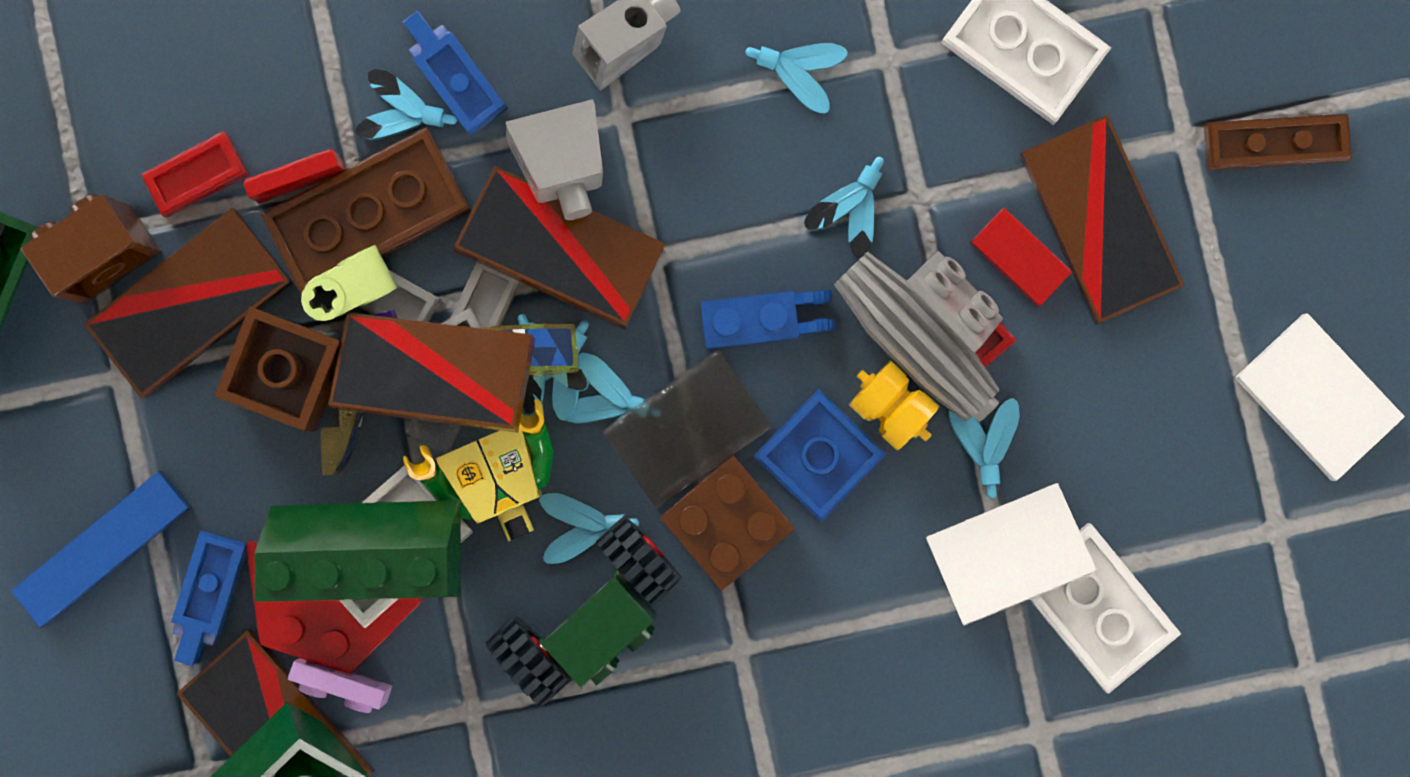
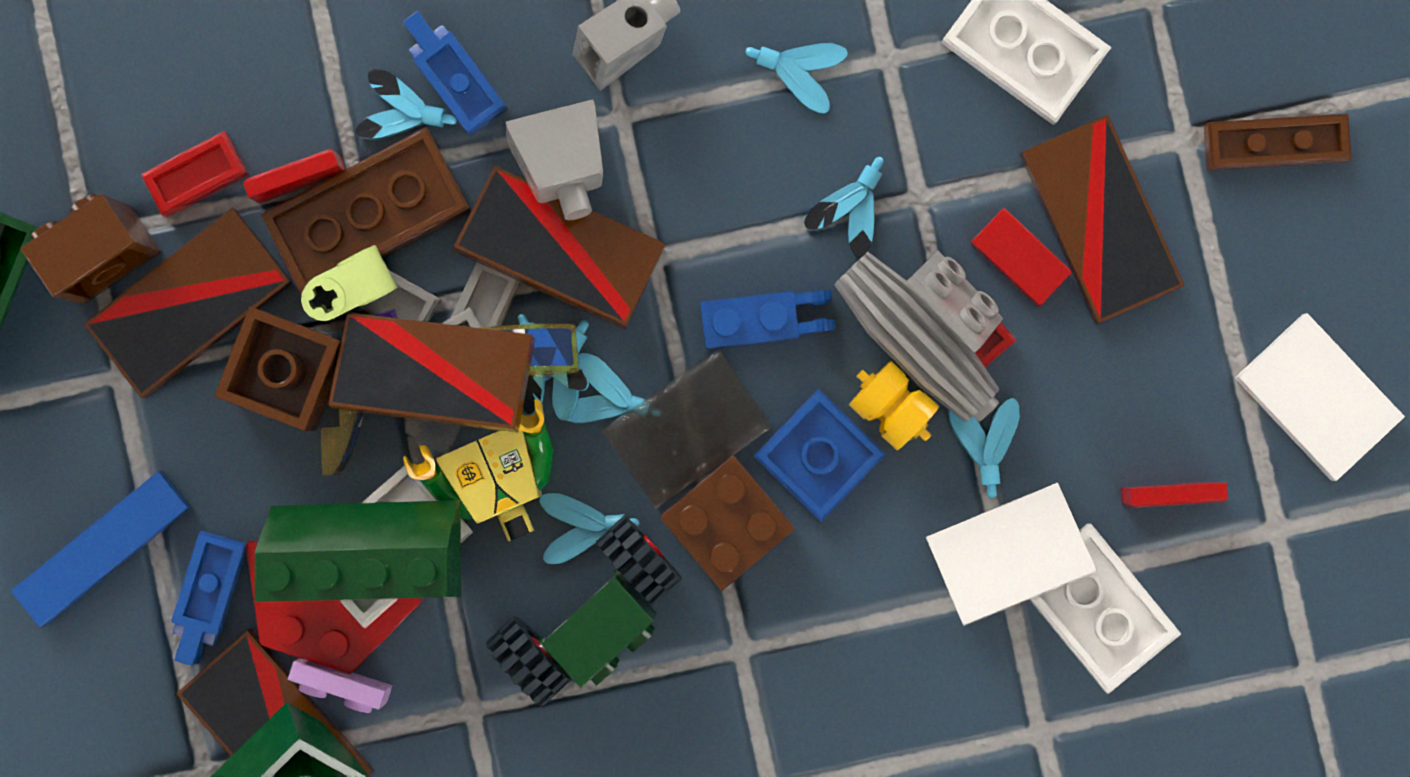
none -> red tile [1121,482,1228,508]

